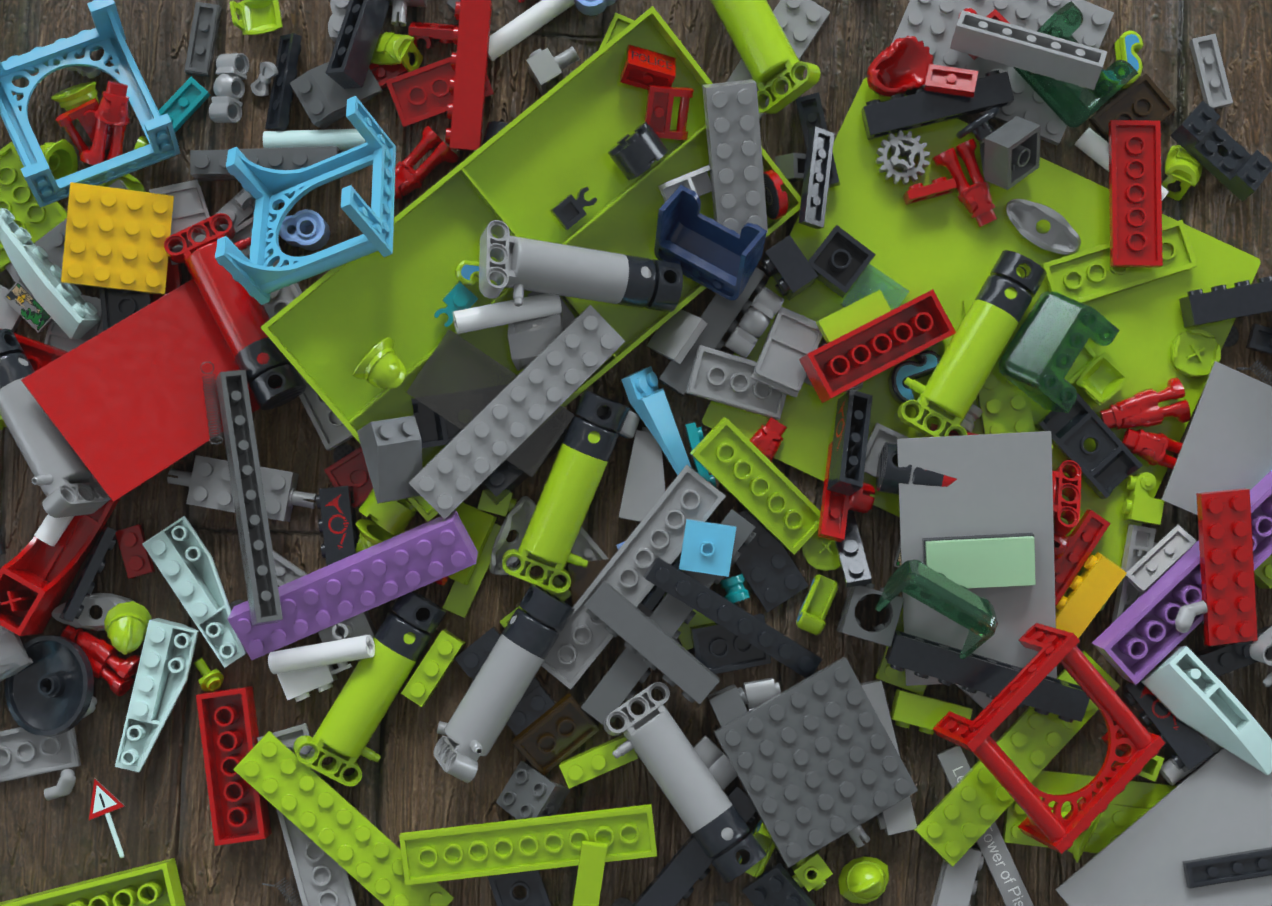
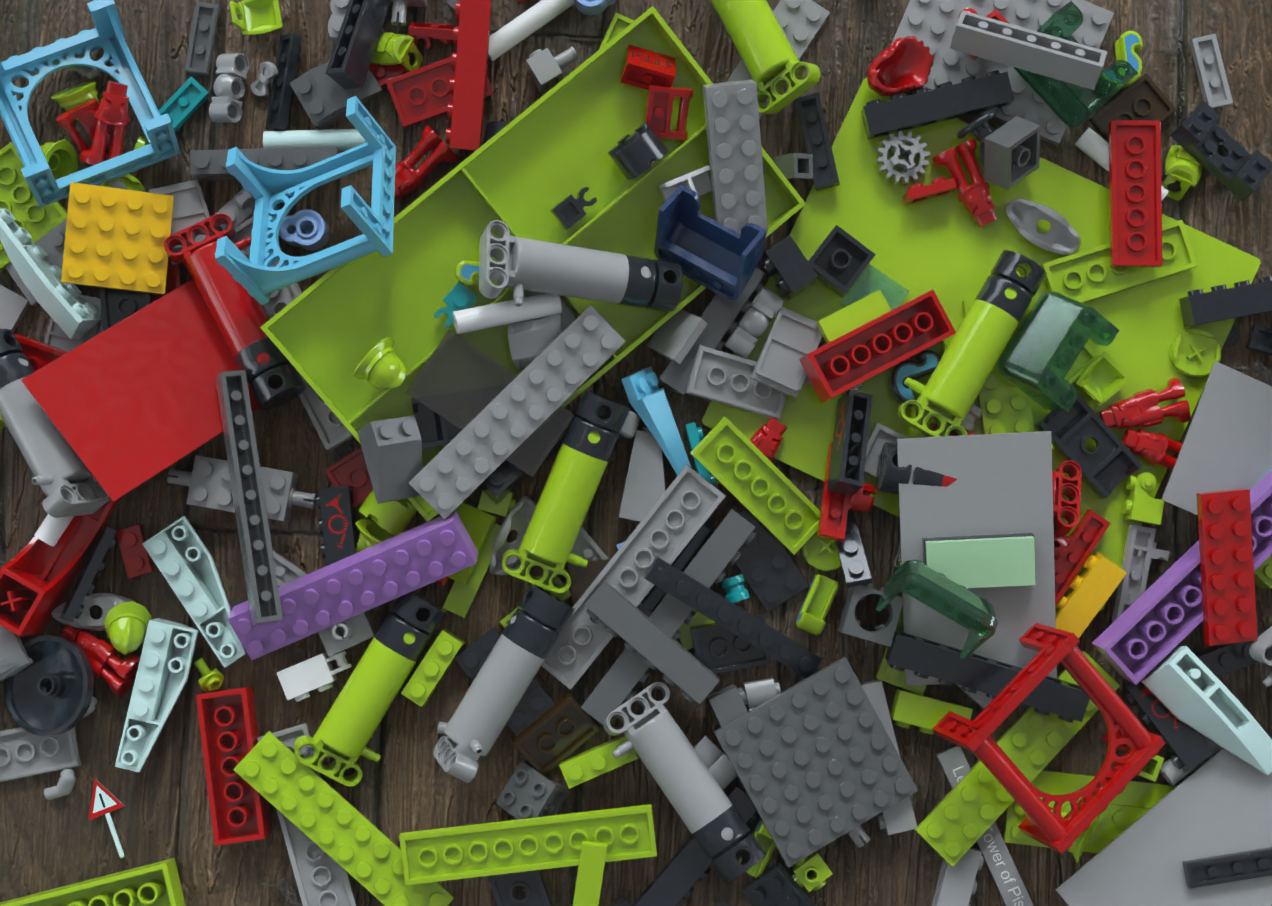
tile [3,280,53,333] -> none
piece [201,362,223,444] -> none
white piece [268,635,375,674] -> none
medium azure plate [679,519,736,577] -> none
tile [763,170,788,220] -> none
plate [798,126,835,229] -> none
lime piece [838,856,889,904] -> none
plate [924,64,979,98] -> none
light grey plate [1124,525,1197,594] -> none
light grey arm [1175,601,1208,633] -> none

